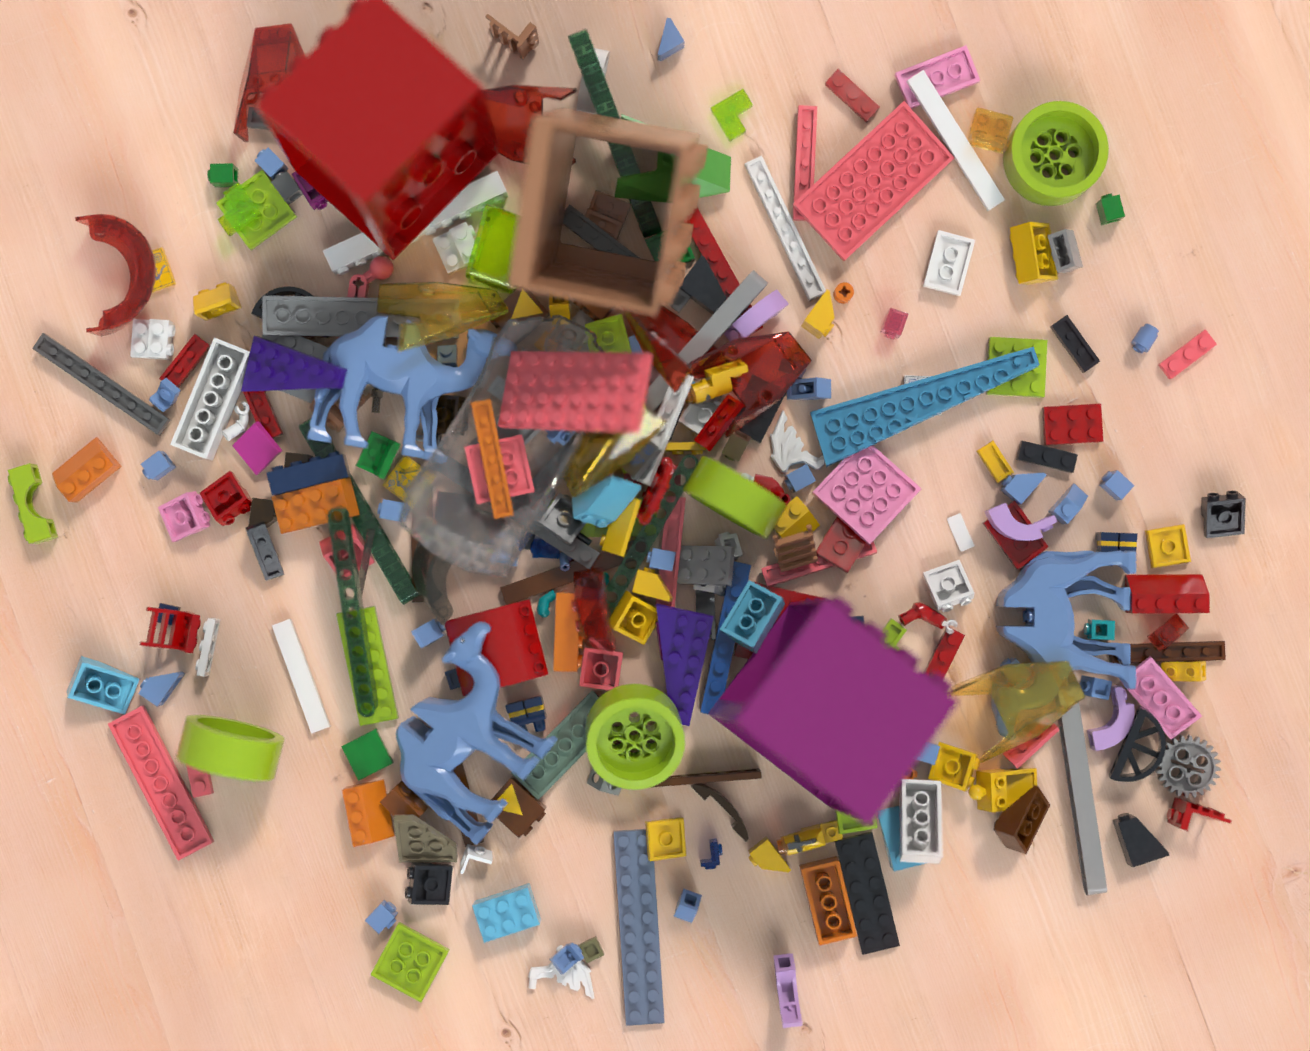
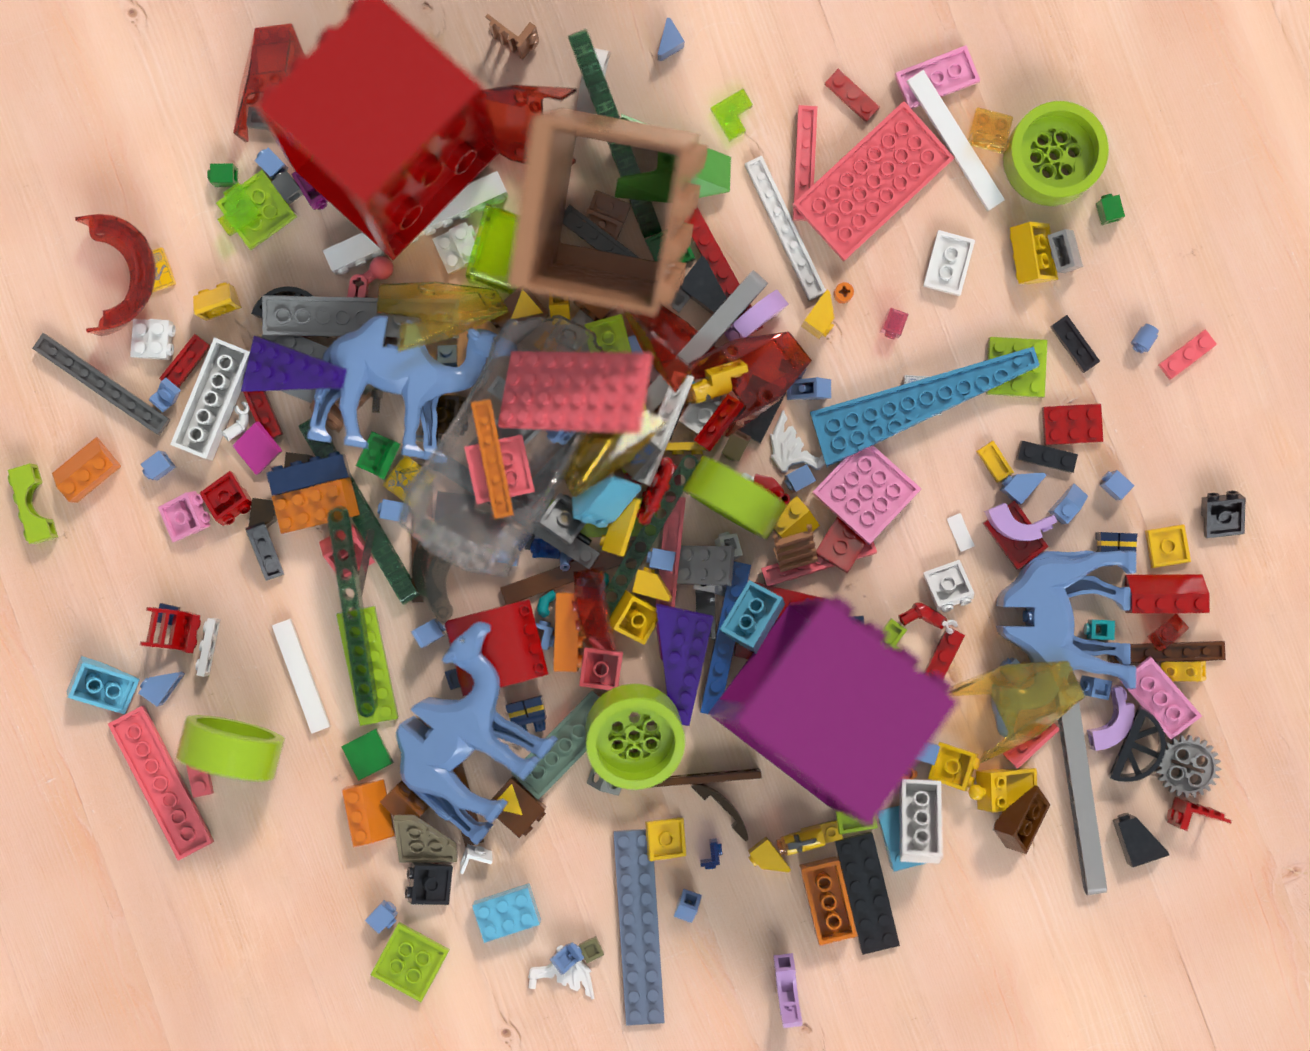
none -> medium blue bracket [536,620,555,650]

